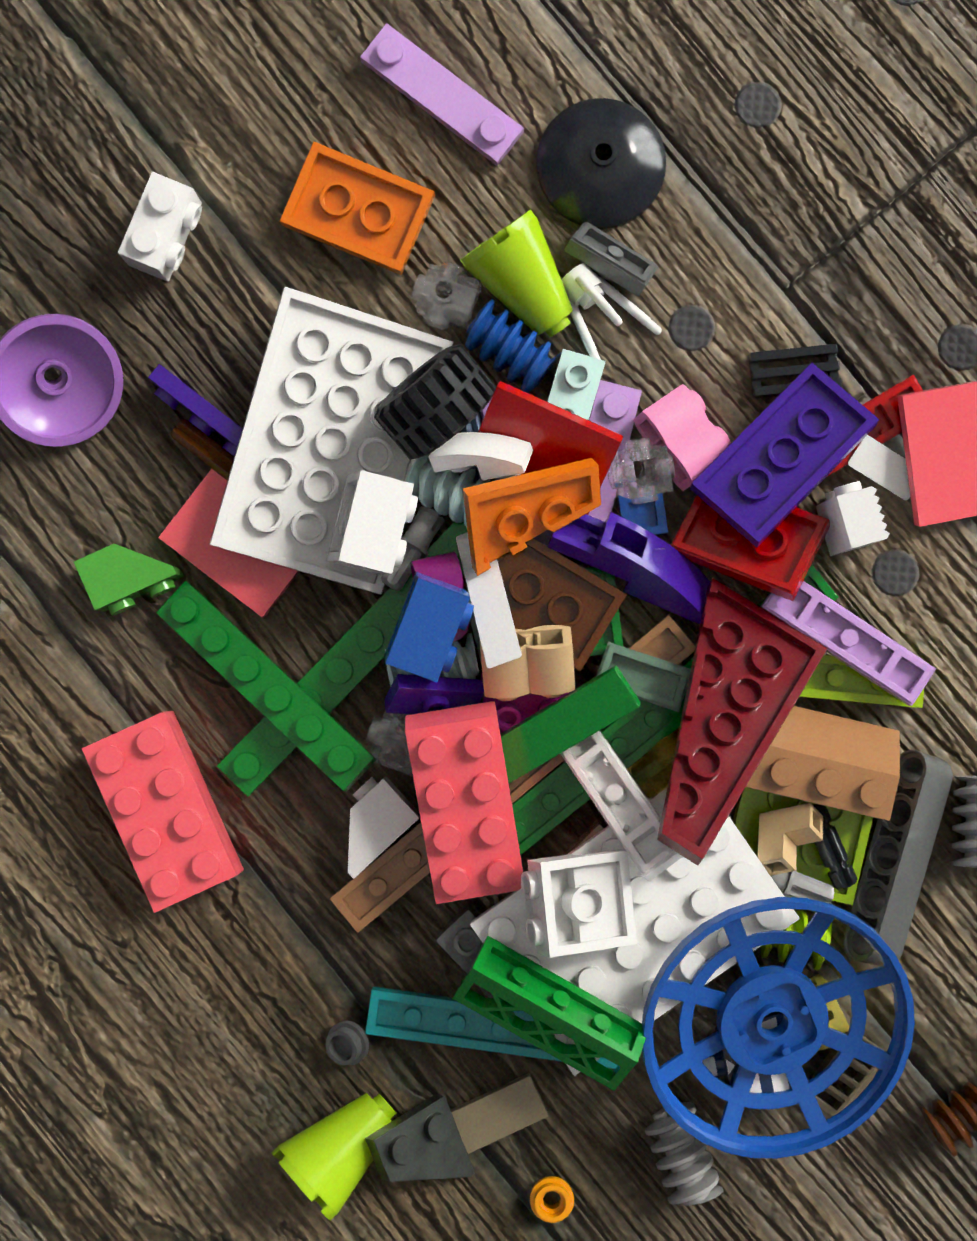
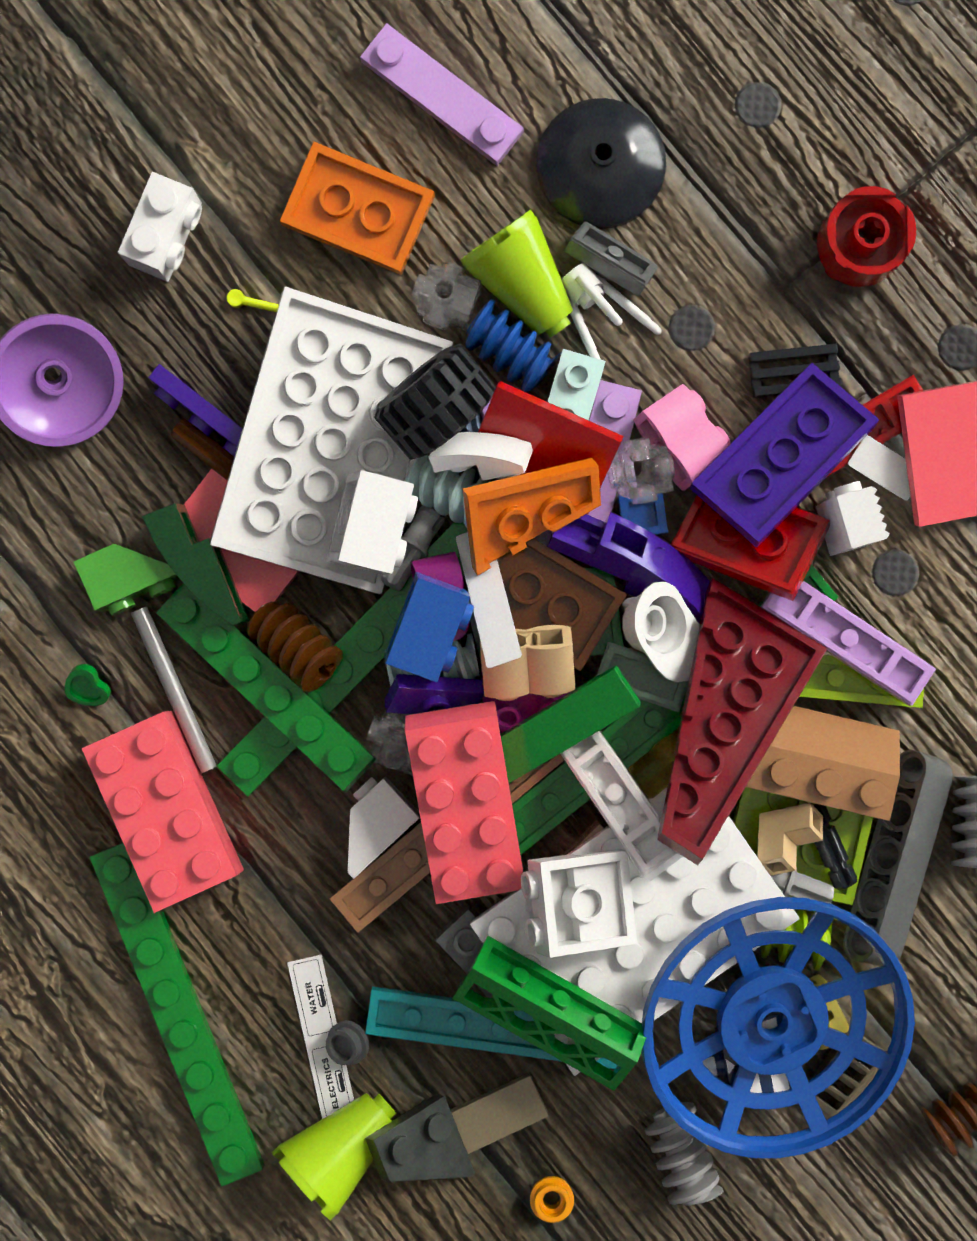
none -> green piece [65,664,111,706]
none -> green plate [90,843,265,1187]
none -> light grey bar [131,607,217,774]
none -> dark green slope [142,503,249,625]
none -> neon yellow hinge [227,289,279,312]
none -> reddish brown piece [246,602,343,692]
none -> white sticker [287,955,354,1119]
none -> white piece [622,582,700,682]
none -> red brick [817,186,916,287]

